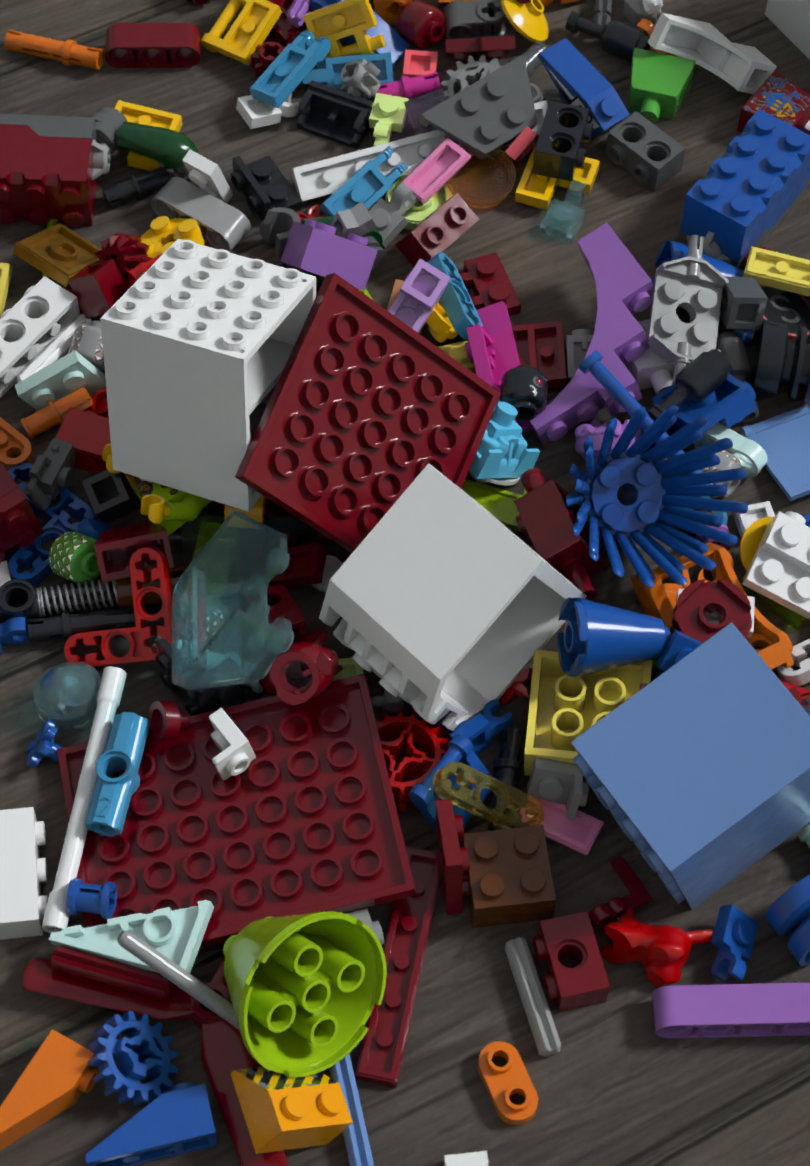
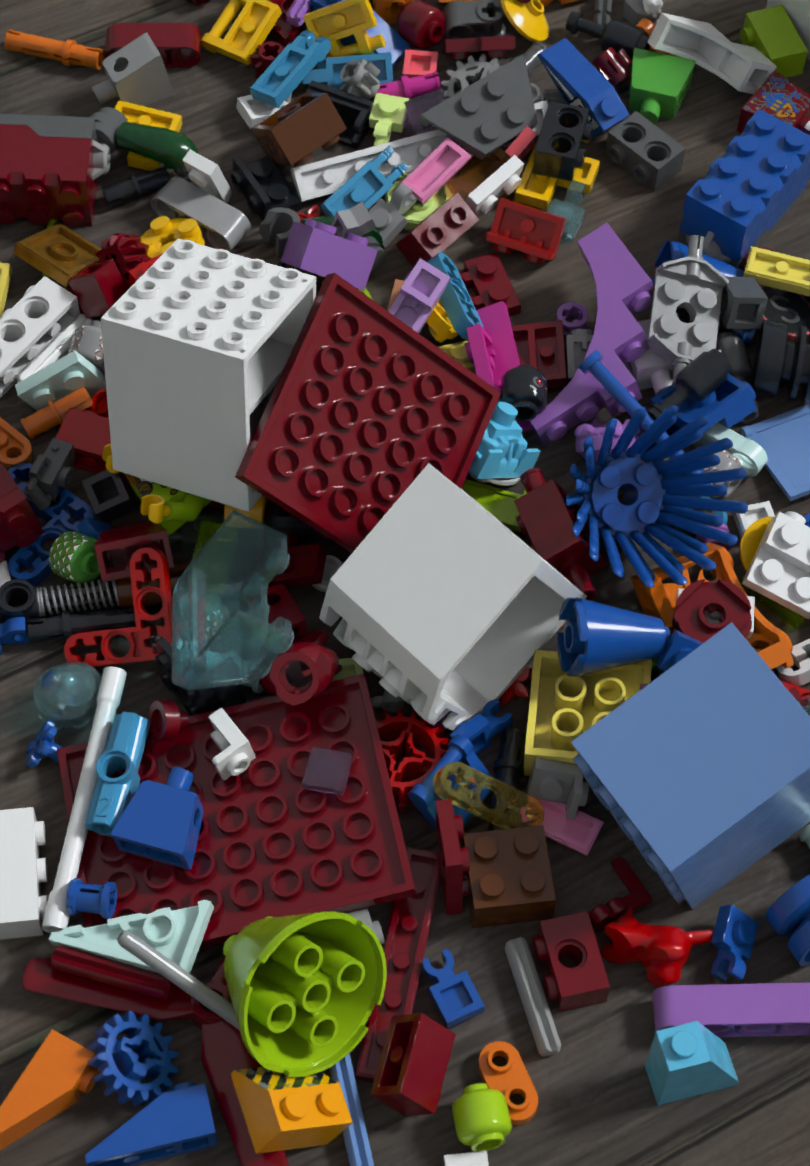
none -> light grey torso [91,33,175,106]
none -> blue torso [111,767,204,870]
none -> reddish brown brick [251,92,347,167]
none -> clear purple tile [302,747,353,796]
none -> dark red brick [371,1013,456,1116]
none -> blue plate [422,949,485,1029]
none -> lime head [452,1083,512,1152]
none -> white plate [466,155,524,216]
none -> red bracket [484,198,567,264]
none -> medium lavender bush [556,302,588,337]
none -> dark red gear [592,47,632,87]
none -> medium azure slope [645,1021,739,1105]
none -> lime brick [740,5,808,78]

